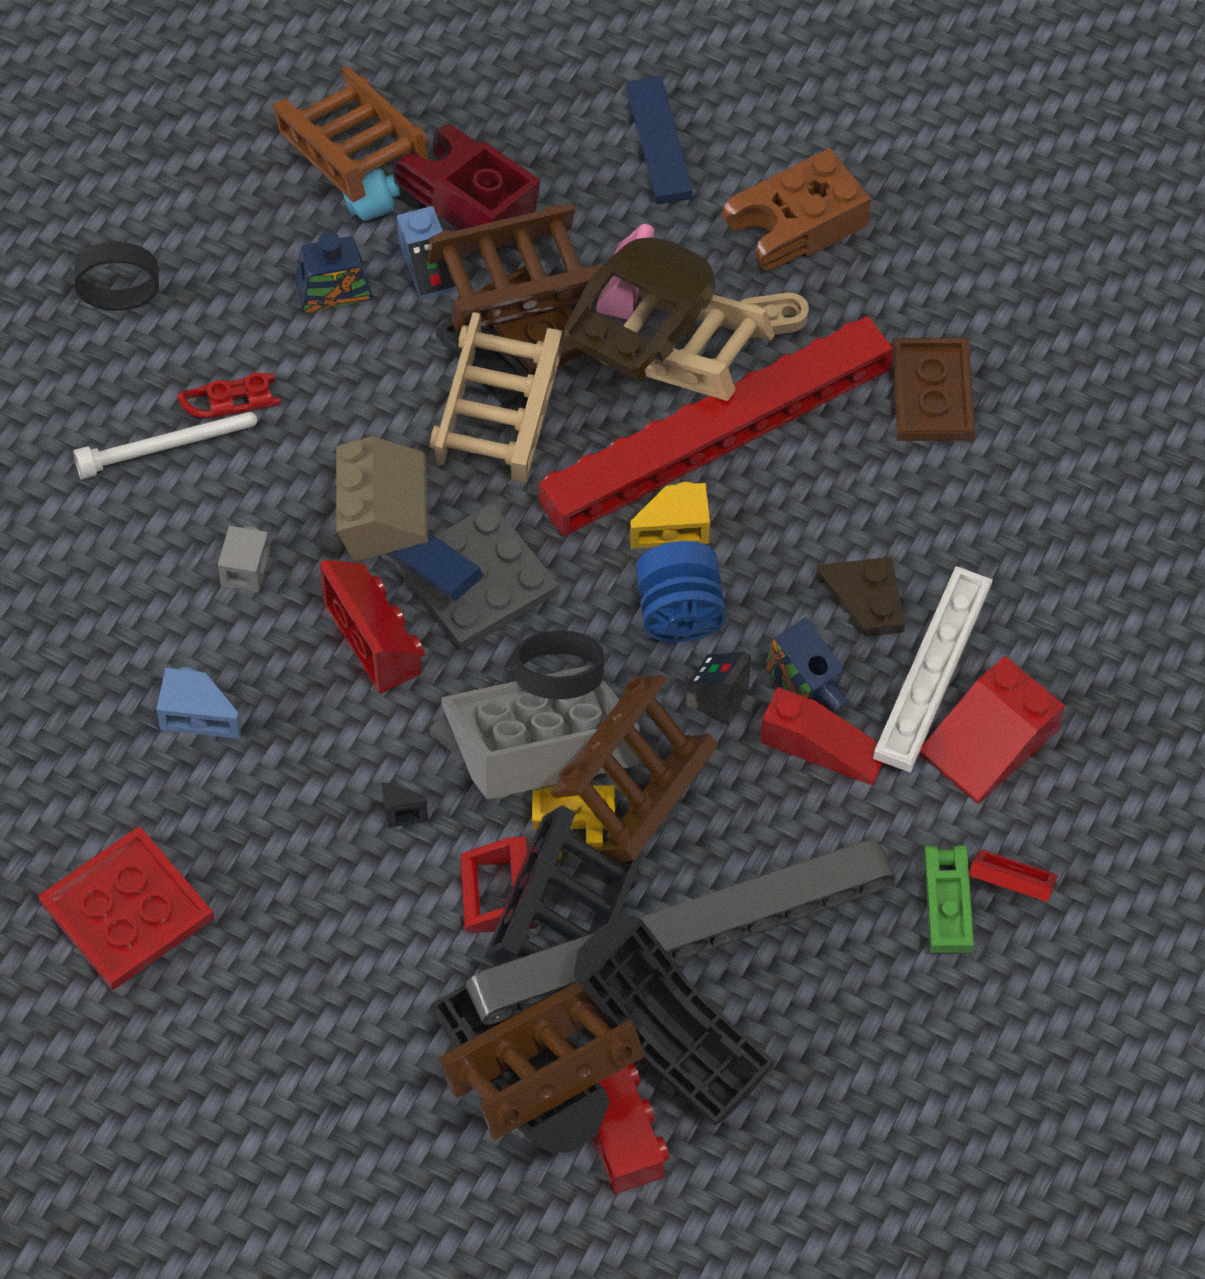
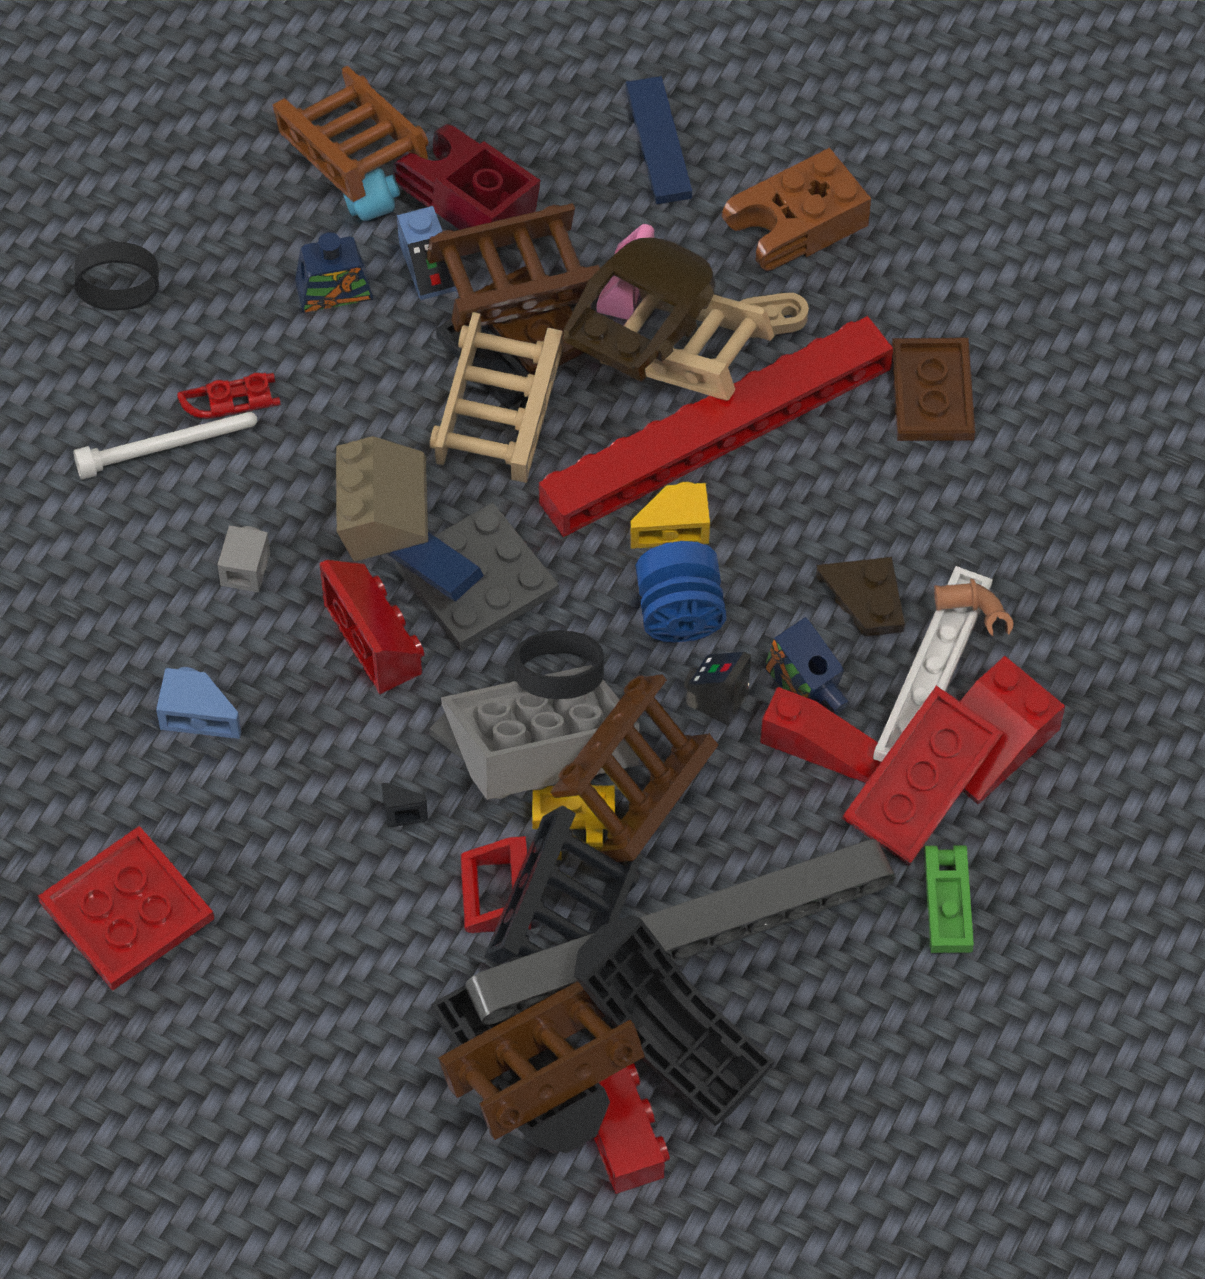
red tile [968,849,1058,902] -> none
none -> red tile [842,685,1004,866]
none -> nougat piece [934,579,1013,636]

